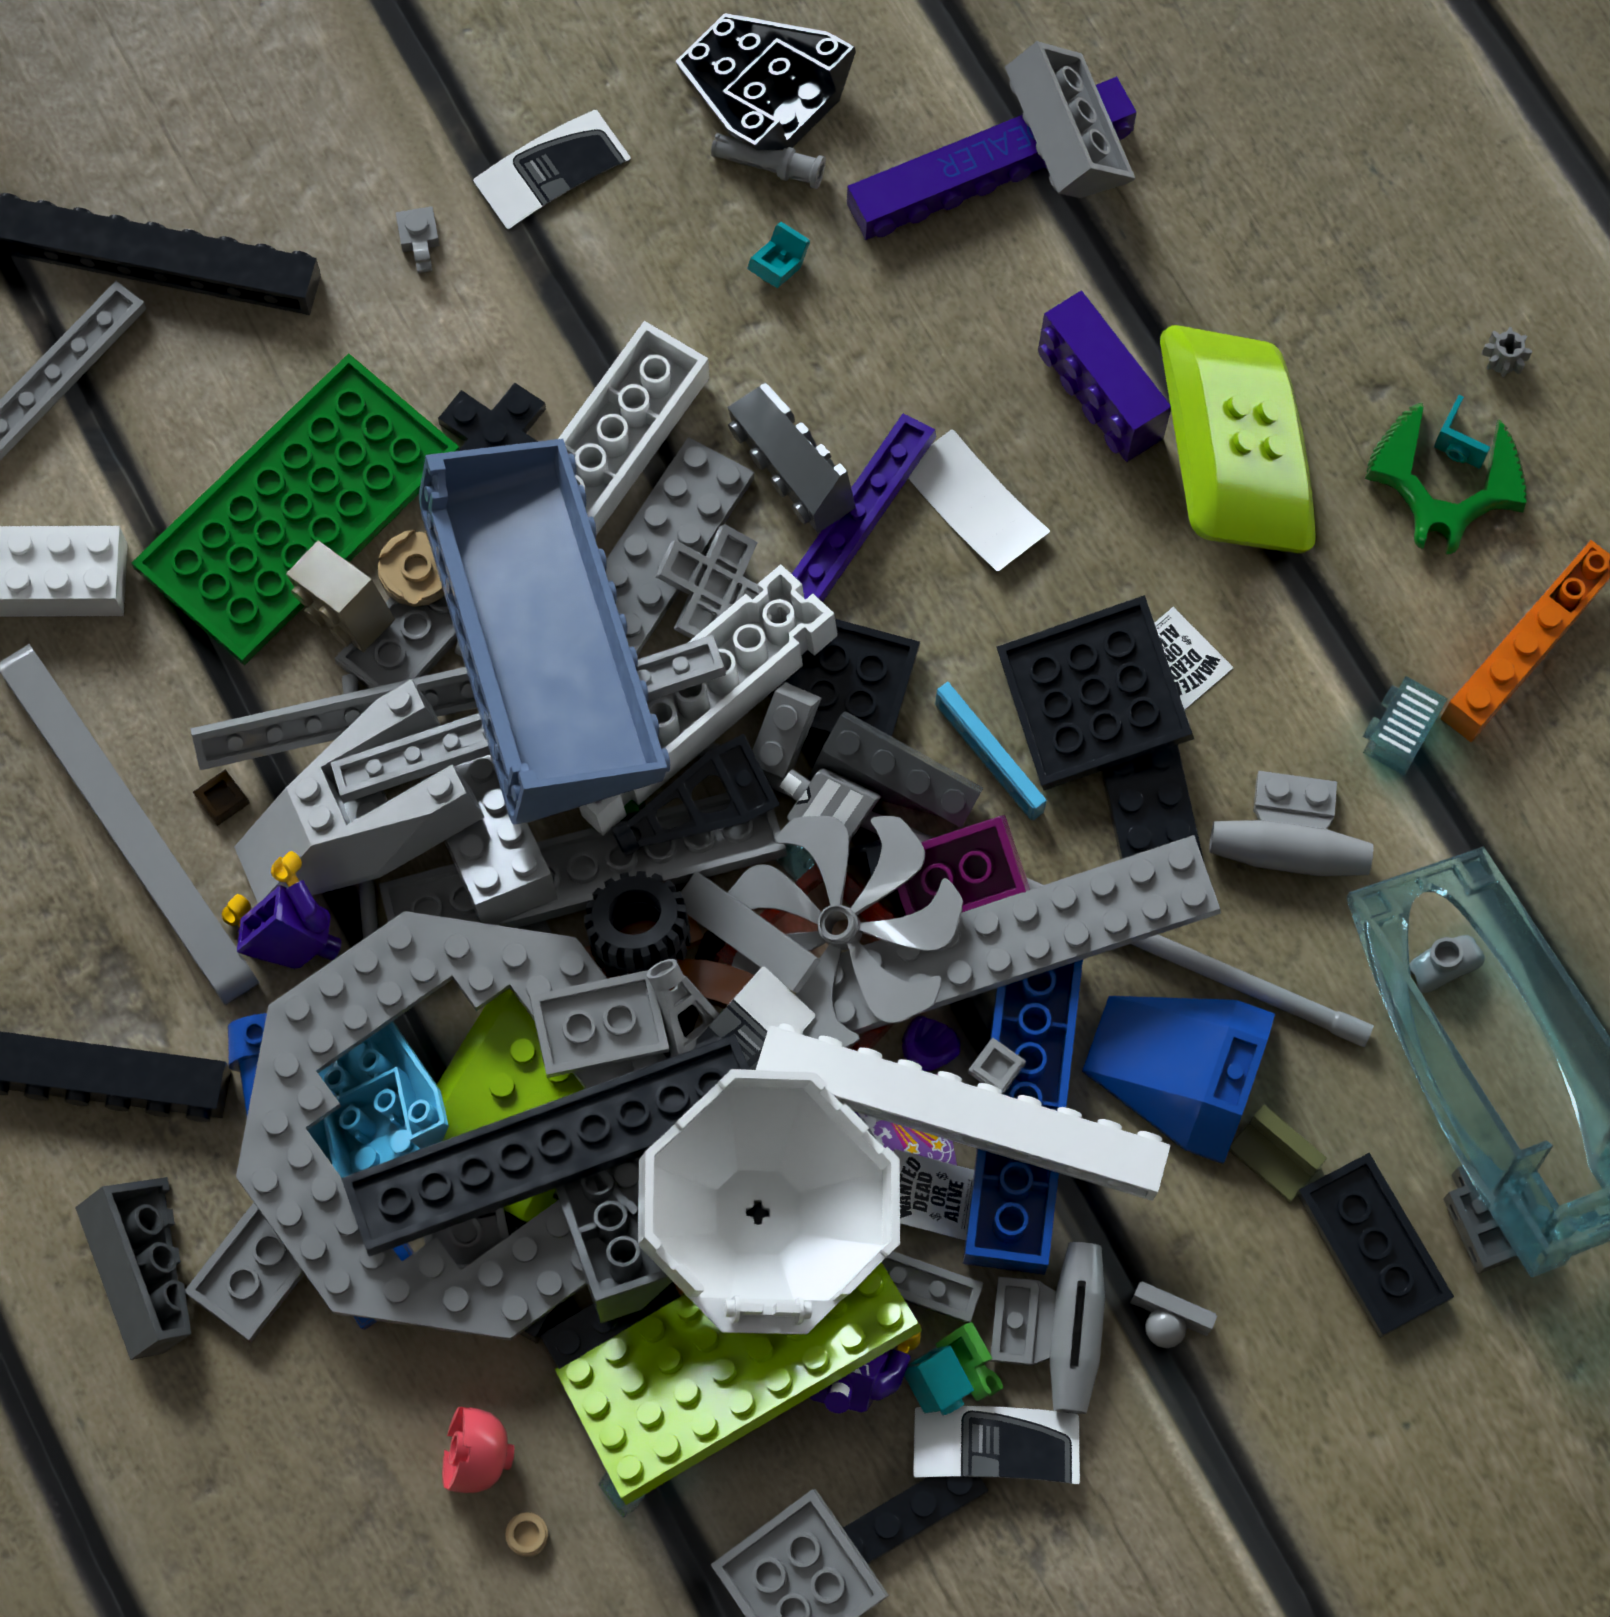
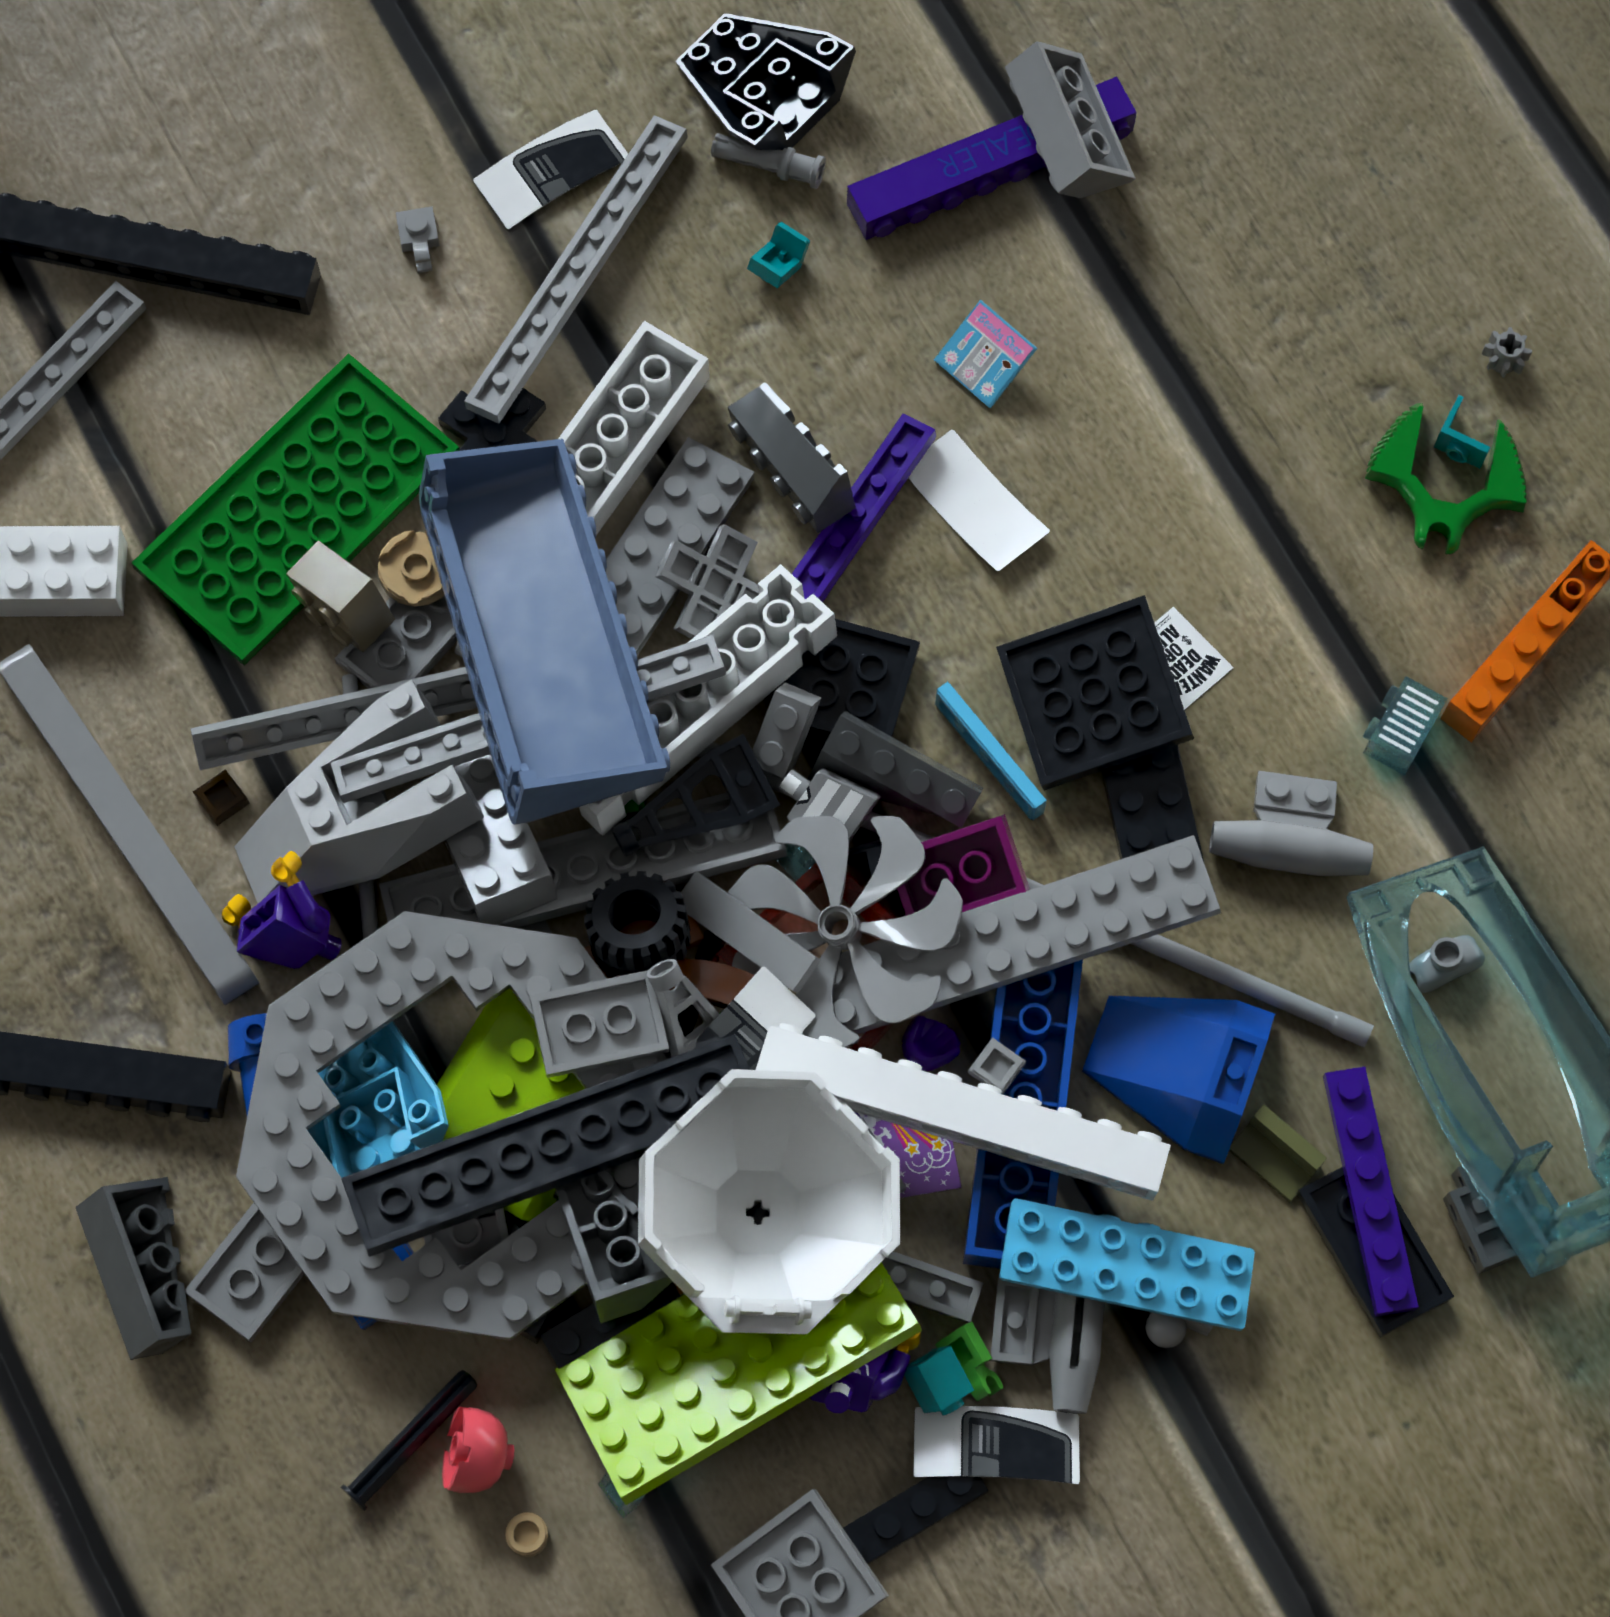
white sticker [894,1149,974,1240] -> none
dark purple brick [1038,290,1171,462] -> none
lime wedge [1160,325,1316,553] -> none
none -> black axle [340,1370,477,1511]
none -> light grey plate [464,115,688,423]
none -> piece [934,300,1038,408]
none -> medium azure bracket [999,1198,1255,1331]
none -> dark purple plate [1323,1066,1419,1317]

